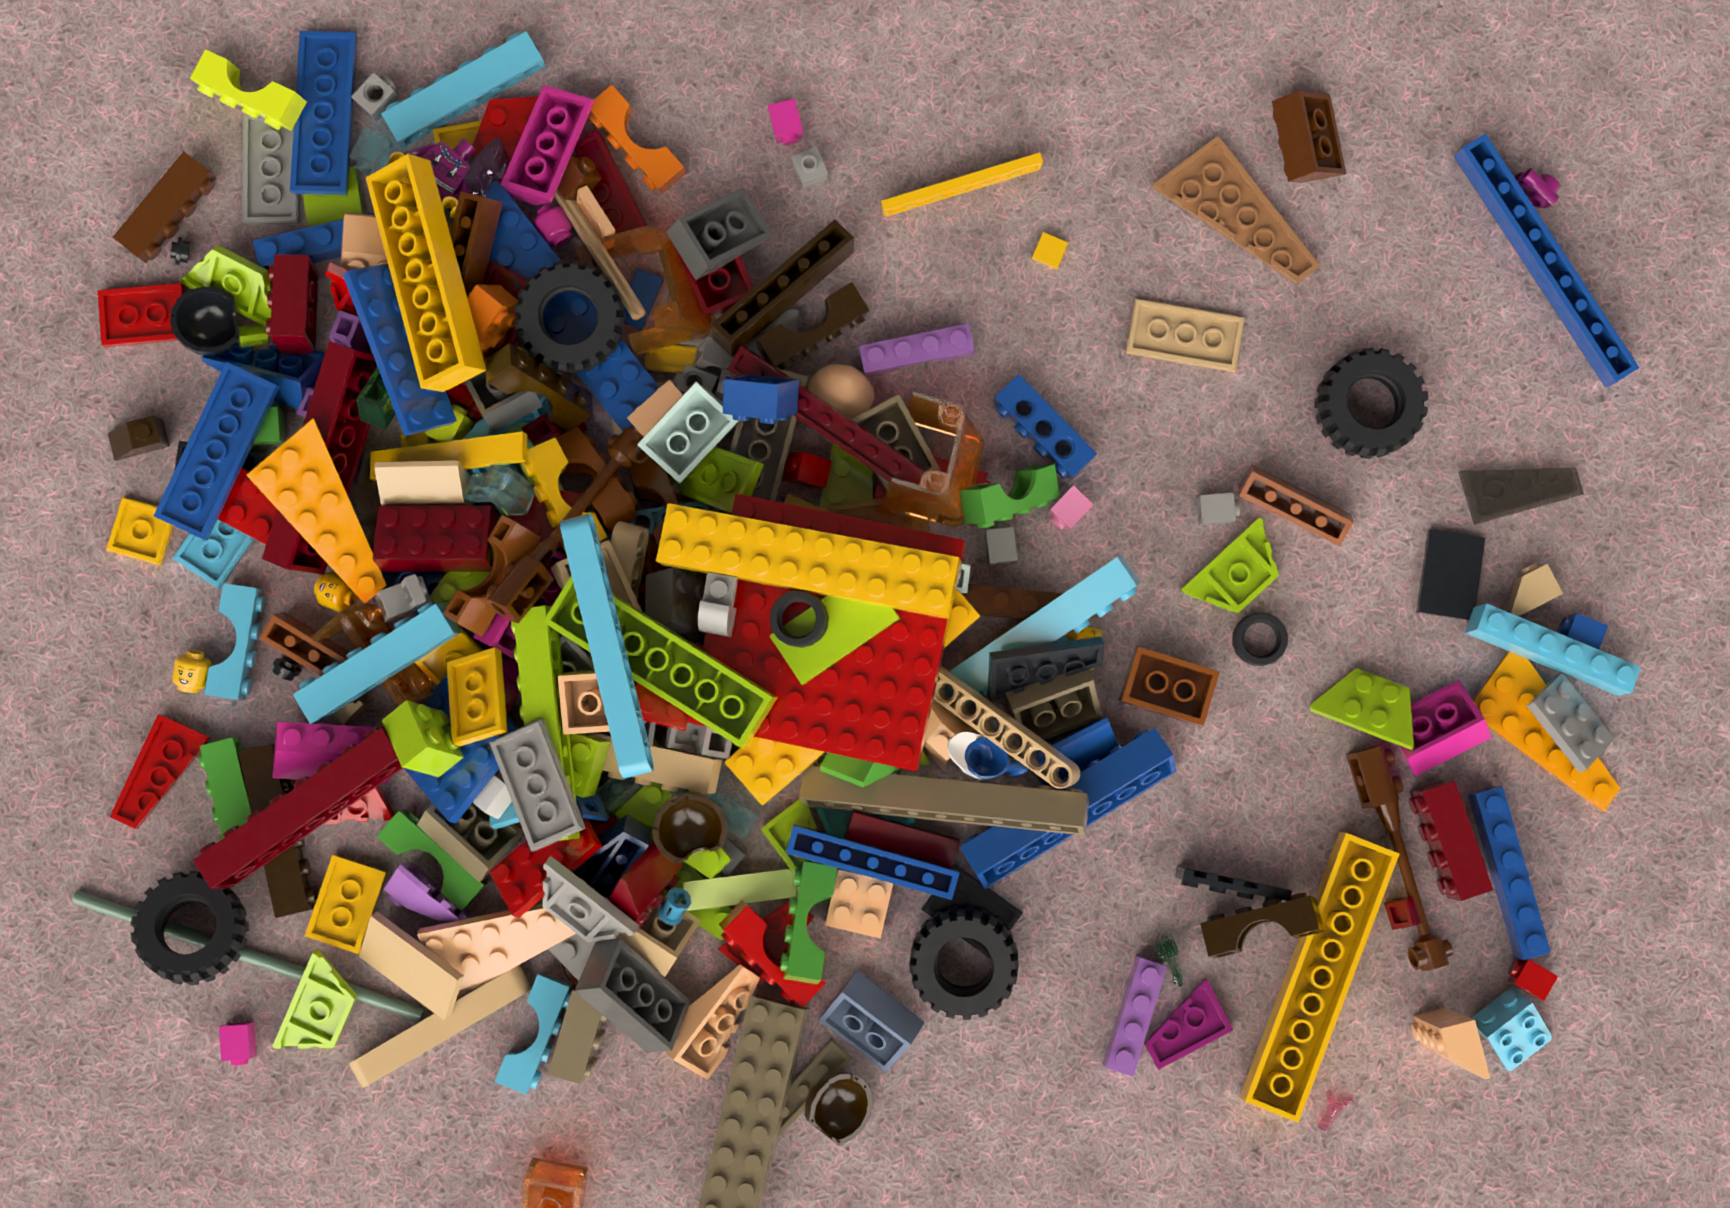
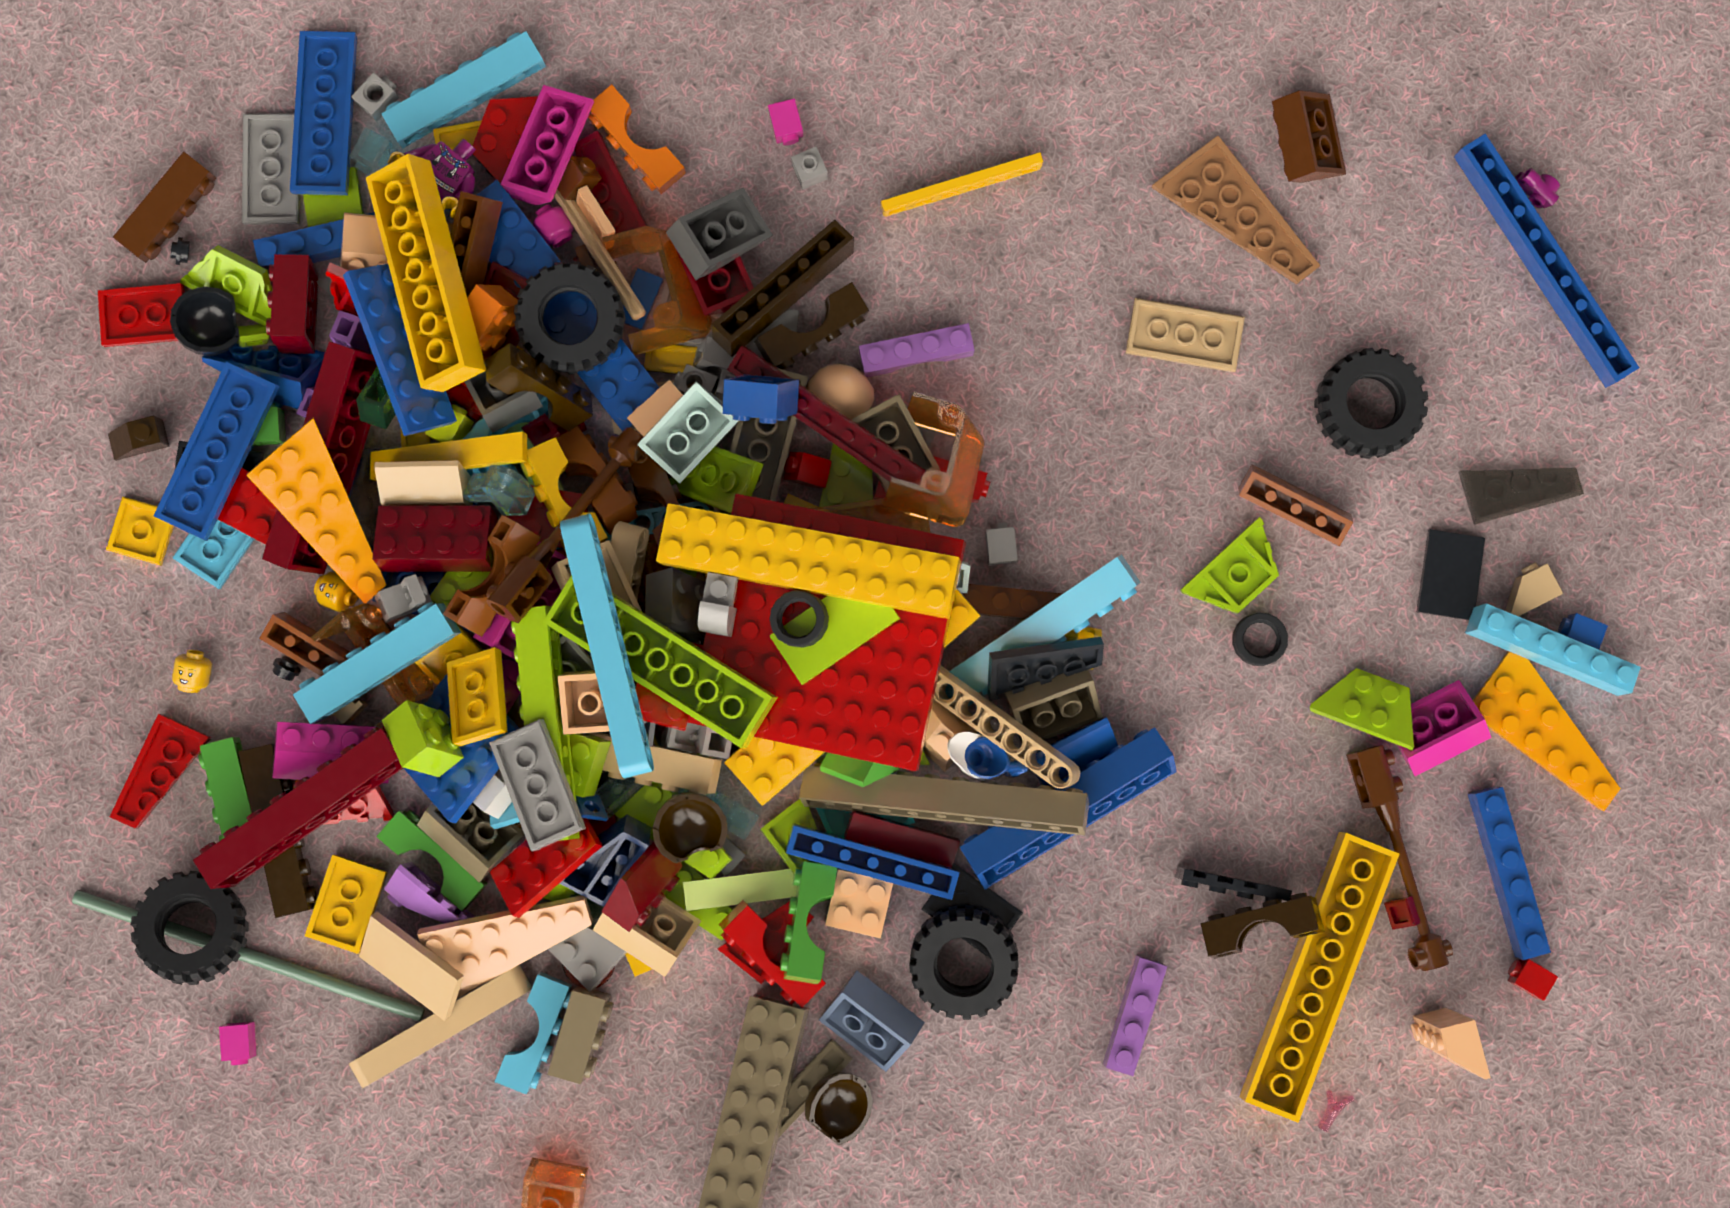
neon yellow arch [190,49,307,131] -> none
medium azure arch [204,583,266,701] -> none
lime wing [272,949,358,1049] -> none
clear purple slope [464,138,509,197] -> none
light grey wing [543,856,640,943] -> none
dark grey brick [575,938,691,1053] -> none
dark azure bush [658,888,691,925] -> none
light nougat wedge [665,964,760,1080] -> none
bright green arch [959,464,1060,528] -> none
blue brick [993,374,1097,480] -> none
yellow tile [1032,232,1068,270] -> none
bright pink brick [1048,485,1094,531] -> none
dark orange brick [1118,646,1220,726] -> none
magenta wing [1144,978,1233,1070] -> none
clear green plate [1156,935,1183,987] -> none
light grey brick [1196,493,1240,526] -> none
dark red brick [1409,780,1493,901] -> none
medium azure bracket [1472,986,1552,1071] -> none
light grey plate [1527,673,1614,773] -> none

